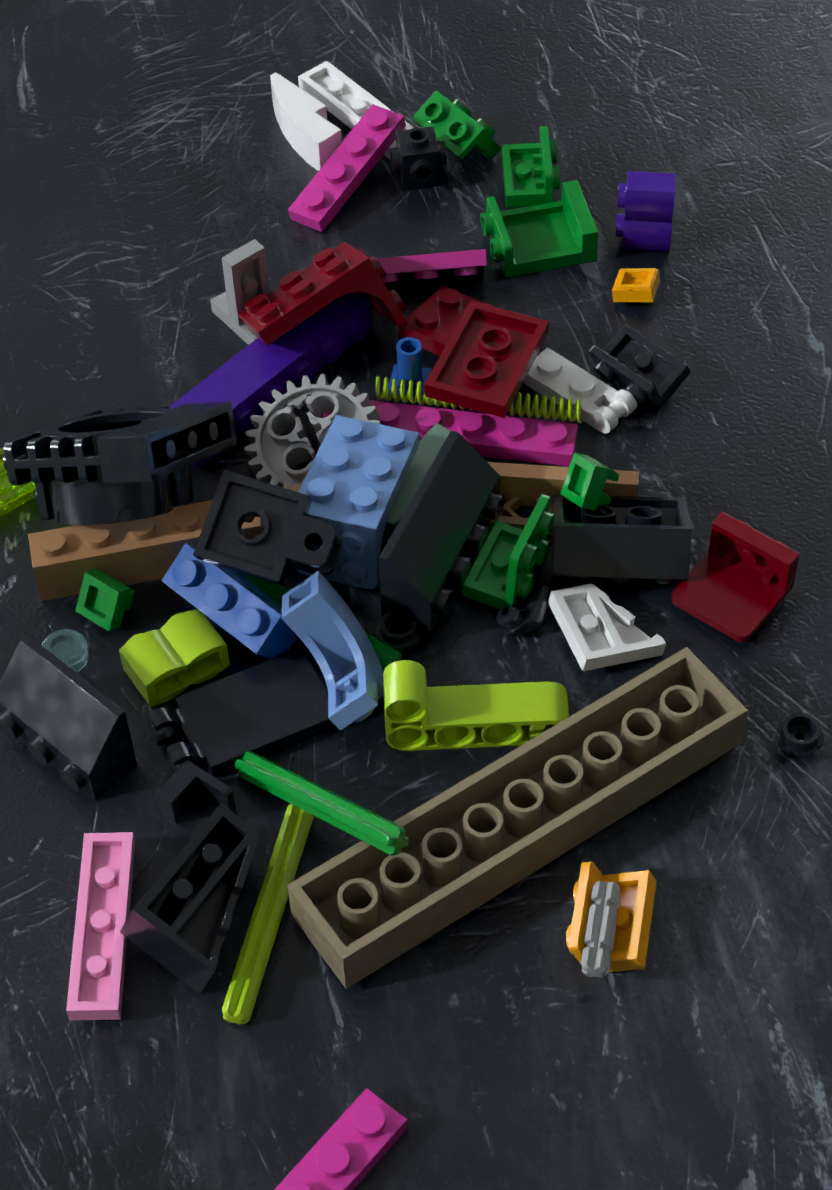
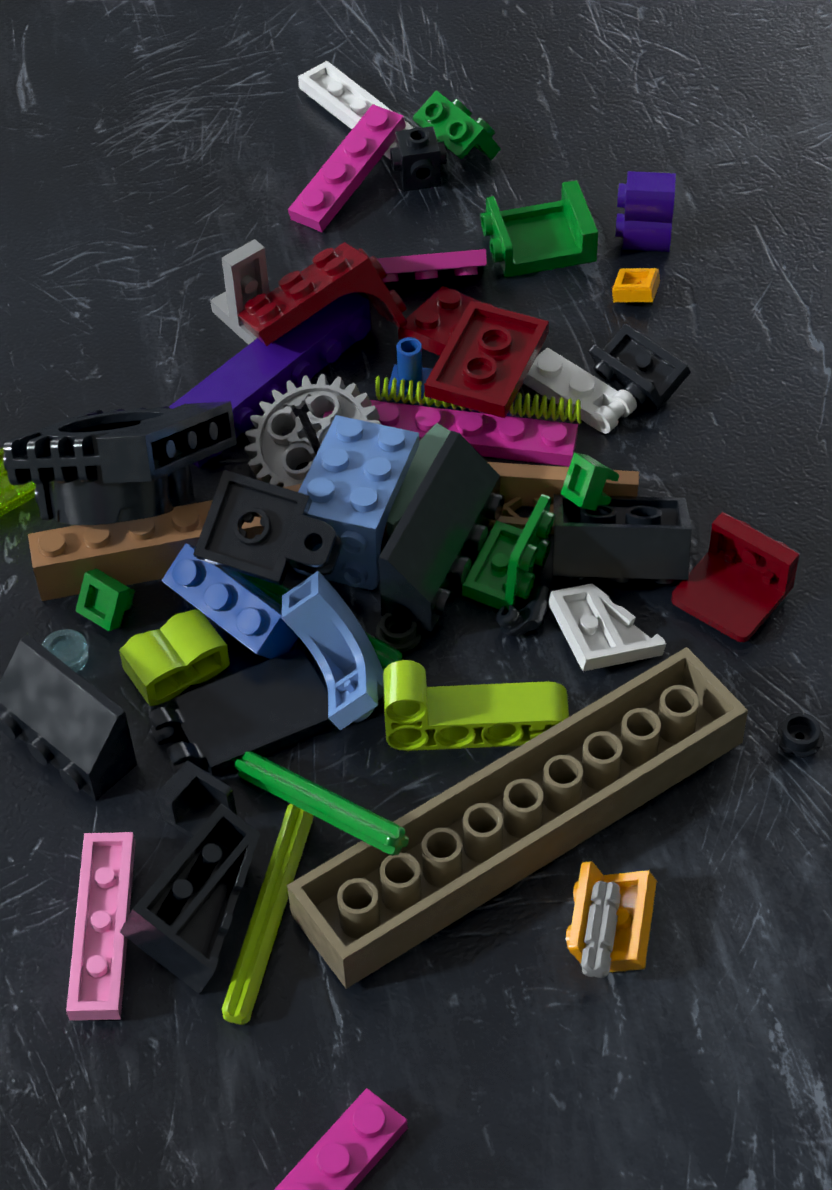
white slope [270,72,342,171] -> none
green bracket [501,126,560,208] -> none

